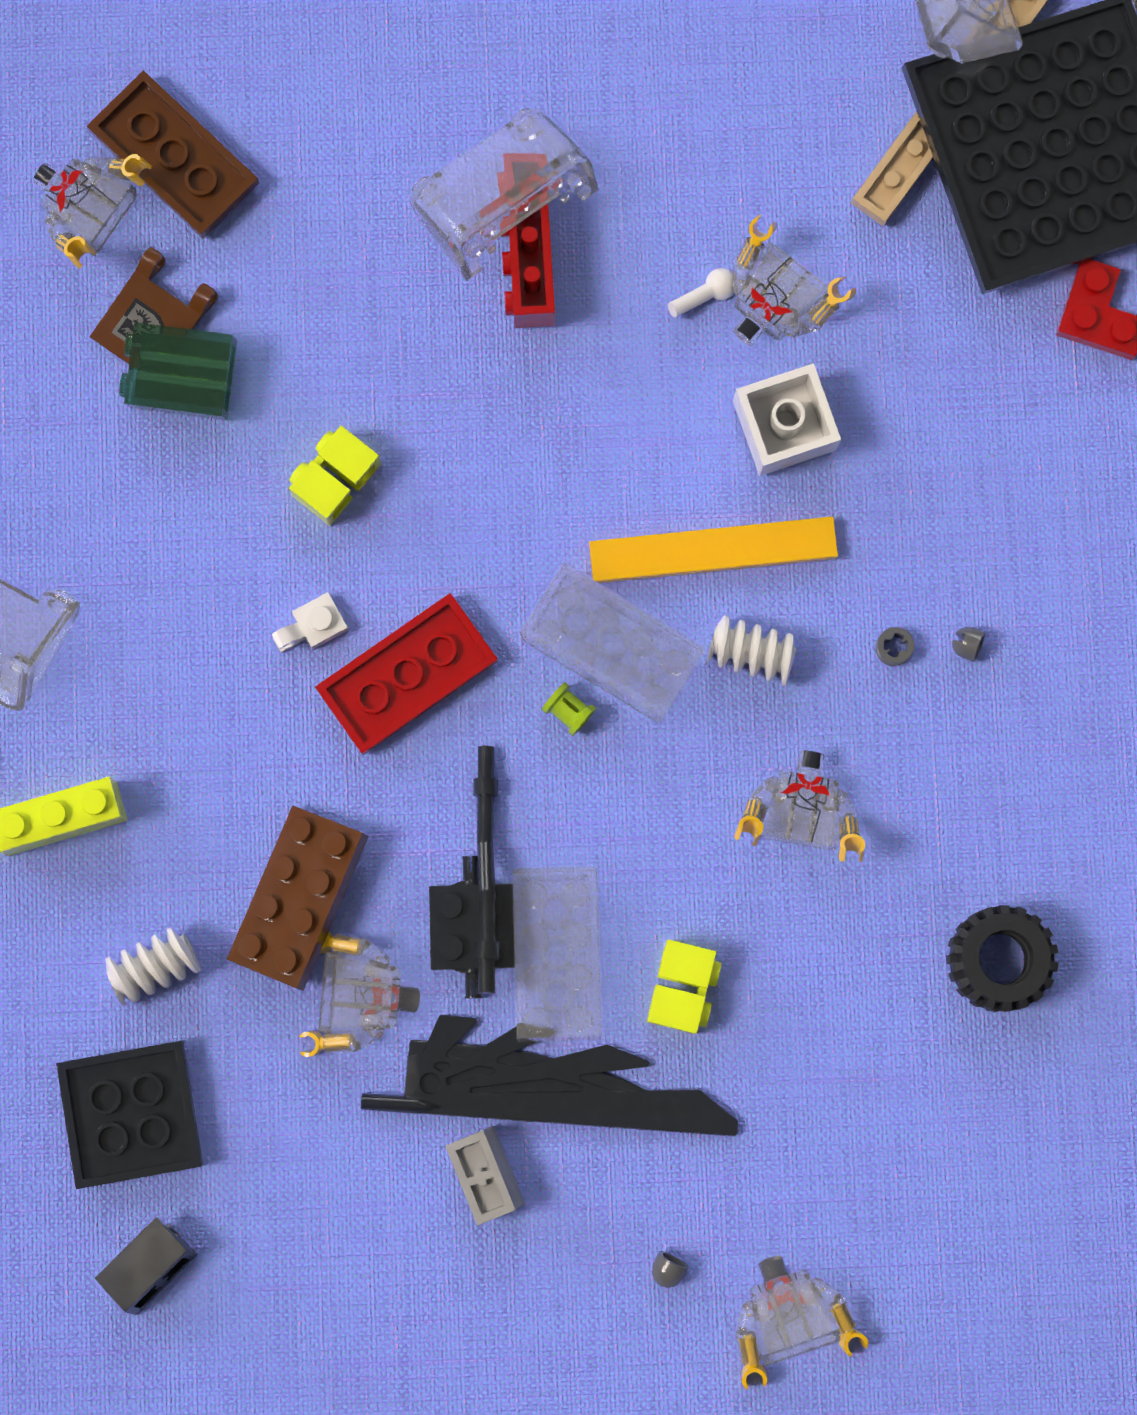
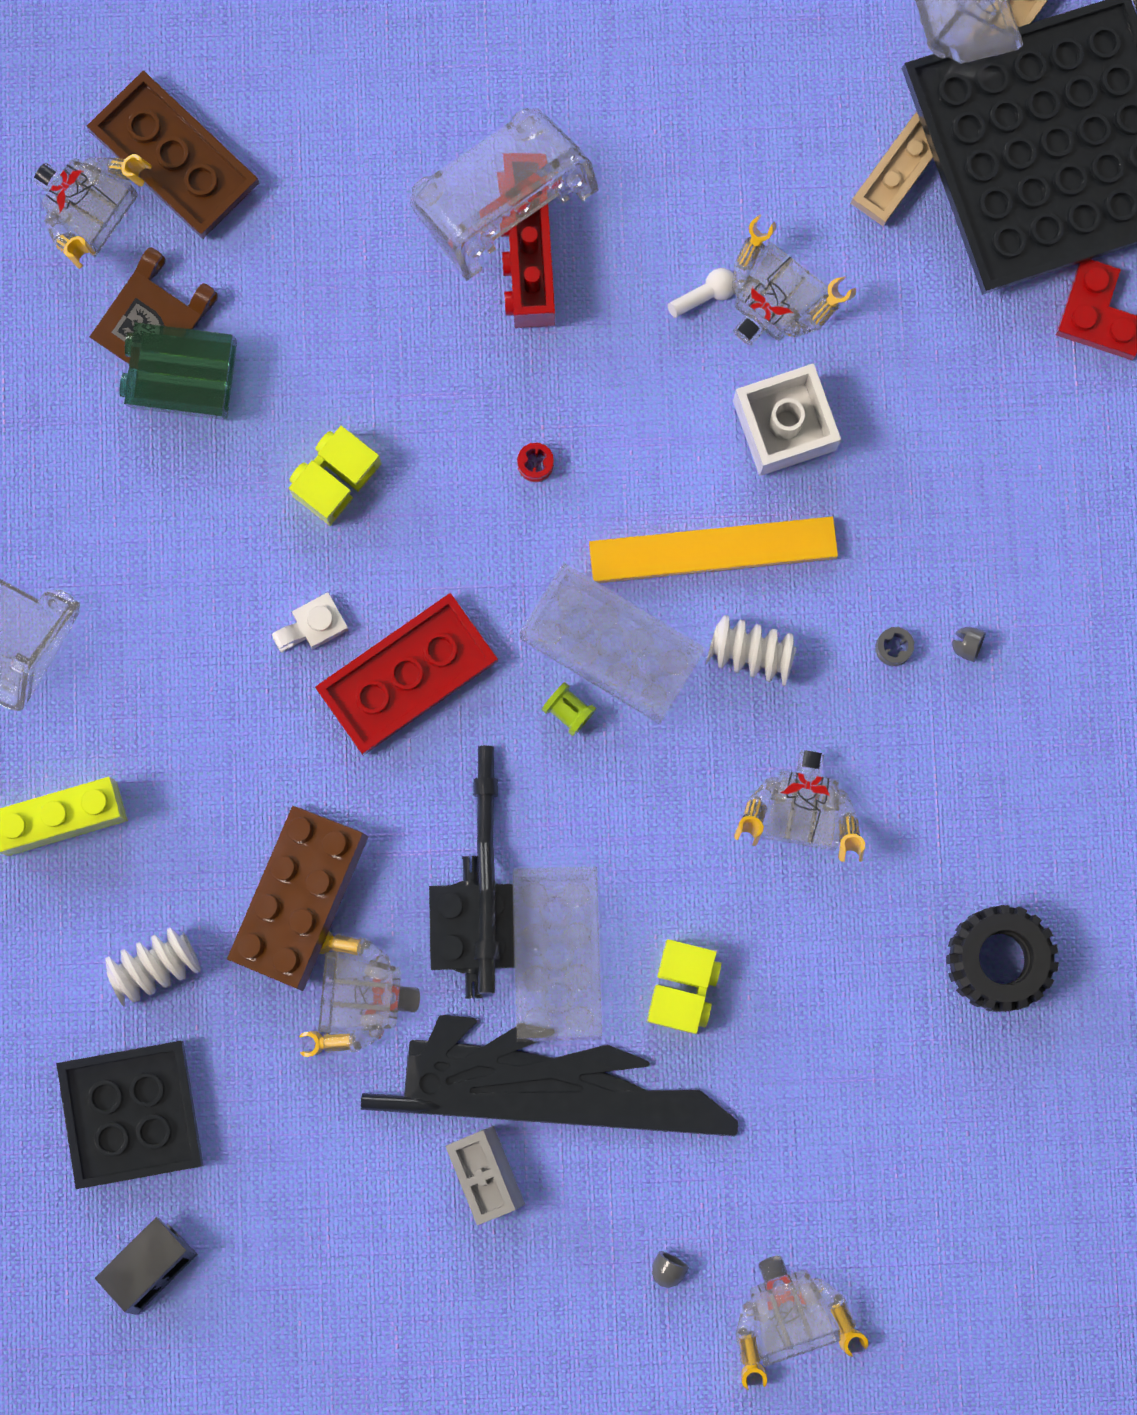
none -> red bush [517,442,554,482]

